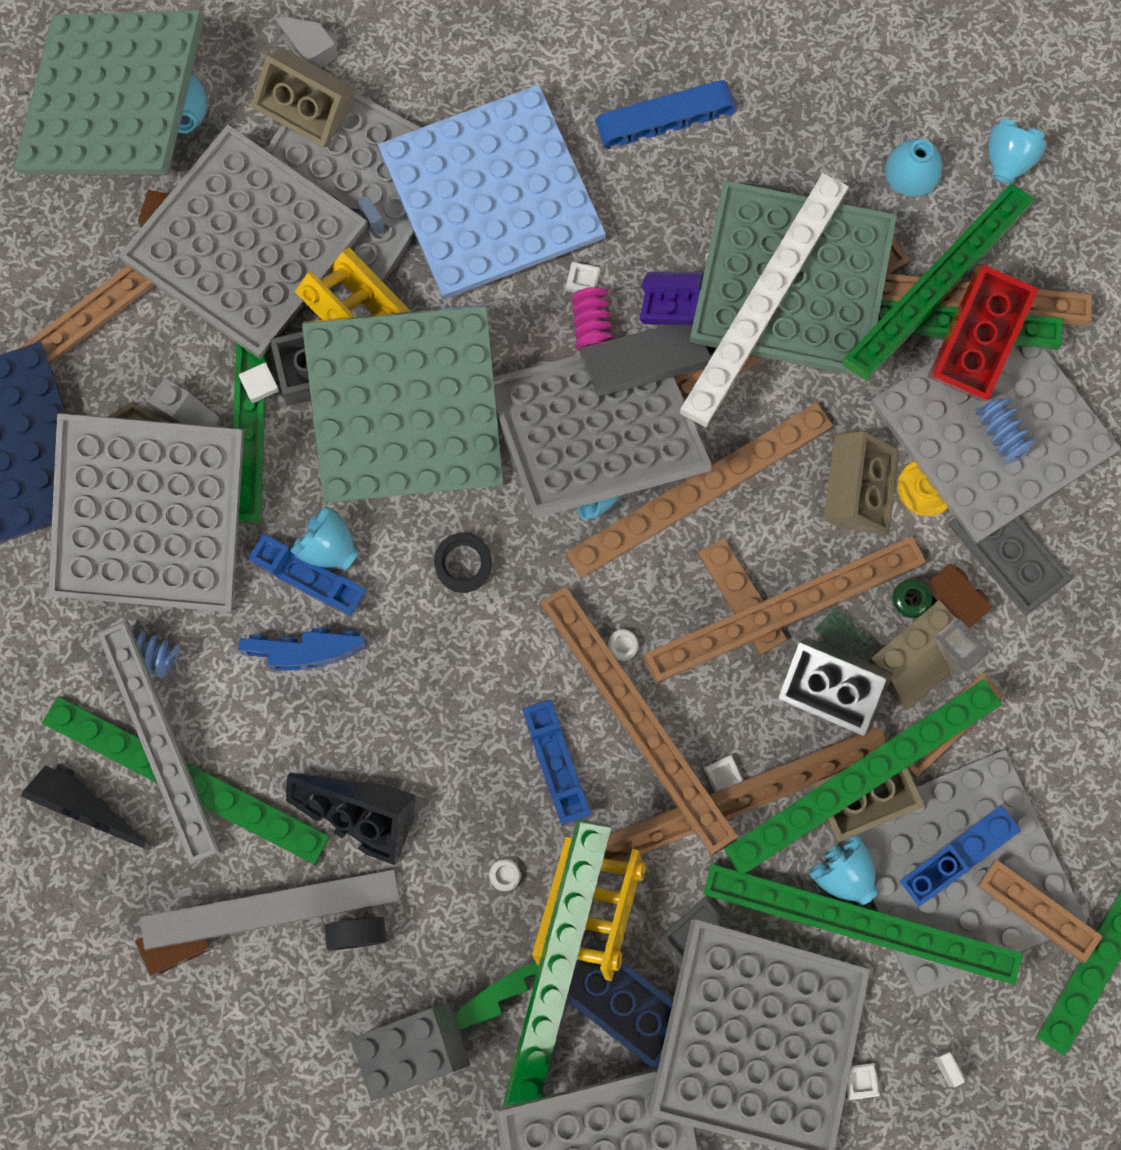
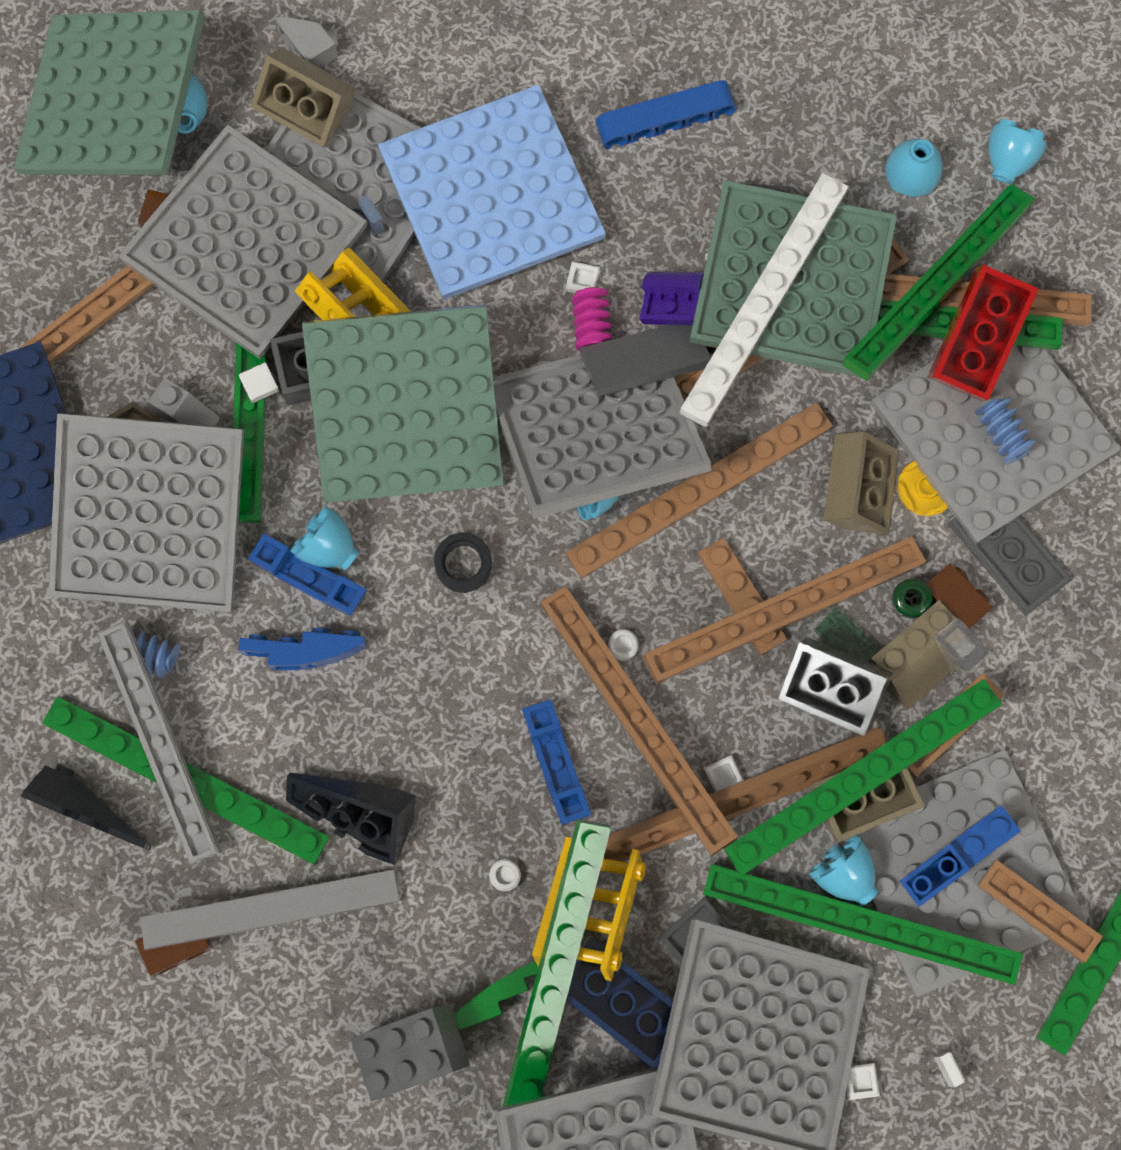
black tyre [324,917,387,951] -> none

